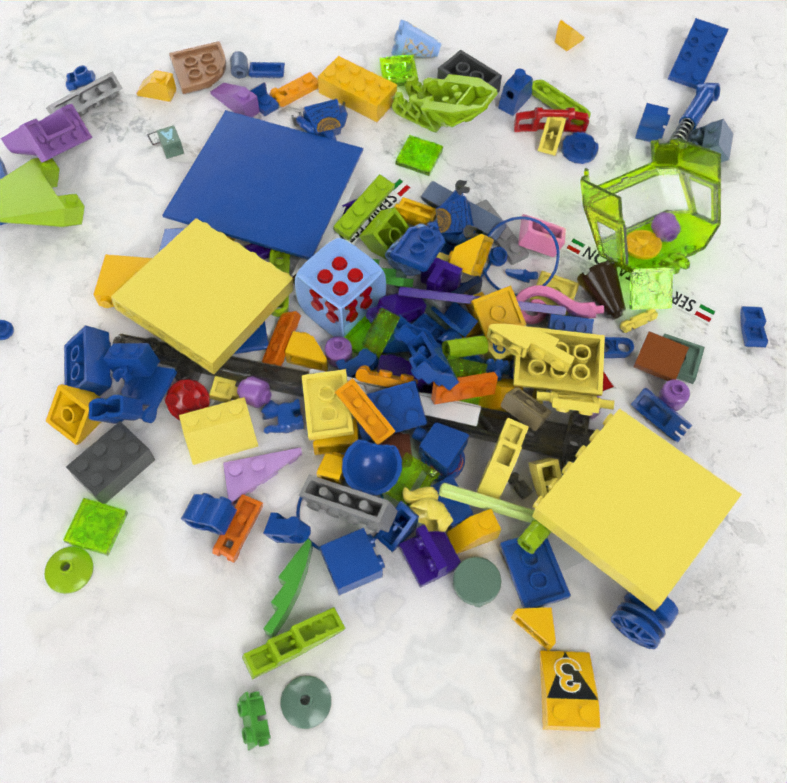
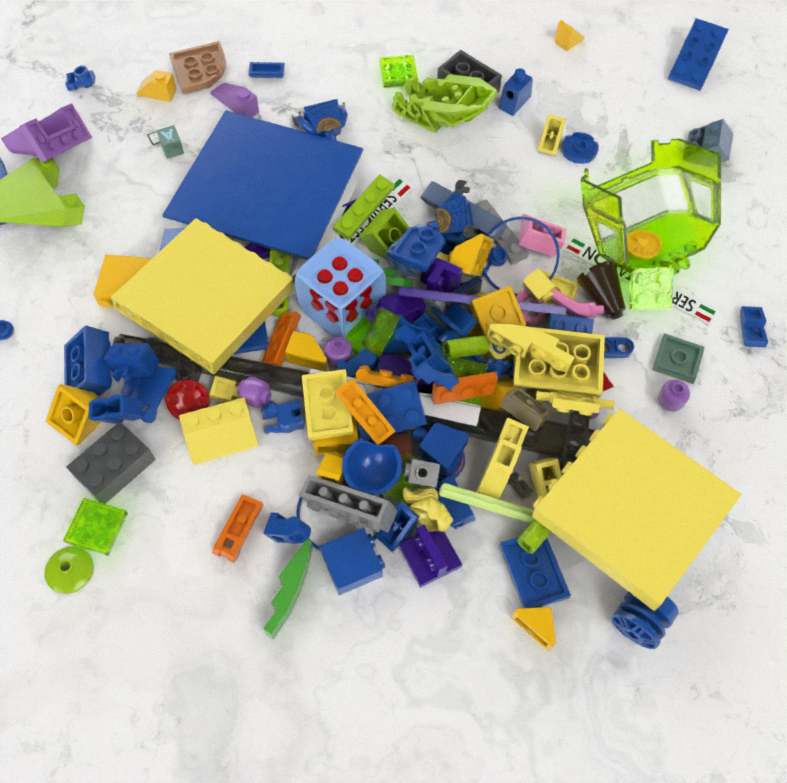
light grey brick [46,71,122,116] -> none
blue brick [181,493,237,535] -> none
lavender wing [223,447,302,505] -> none
sand blue brick [230,51,249,78] -> none
bright green hinge [237,691,271,751] -> none
lime slope [242,607,346,680] -> none
blue slope [250,82,279,116] -> none
light orange plate [269,72,318,107] -> none
sand green dish [281,676,331,729] -> none
yellow brick [318,56,397,122] -> none
light blue cone [391,20,441,58] -> none
yellow bracket [394,197,437,226] -> none
clear neon green tile [395,135,443,176] -> none
yellow slope [446,509,501,554] -> none
sand green tile [453,557,501,607] -> none
blue bar [505,269,538,283] -> none
red bar [514,107,589,133] -> none
lime plate [532,80,591,125] -> none
yellow slope [540,650,601,732] -> none
light yellow axle [619,308,658,333] -> none
blue hinge [631,388,692,442] -> none
dark orange tile [633,331,689,381] -> none
blue brick [635,103,670,144] -> none
medium lavender head [651,212,681,242] -> none
blue piece [655,83,720,164] -> none
none -> light grey brick [403,459,440,487]
none -> light yellow brick [522,268,555,304]

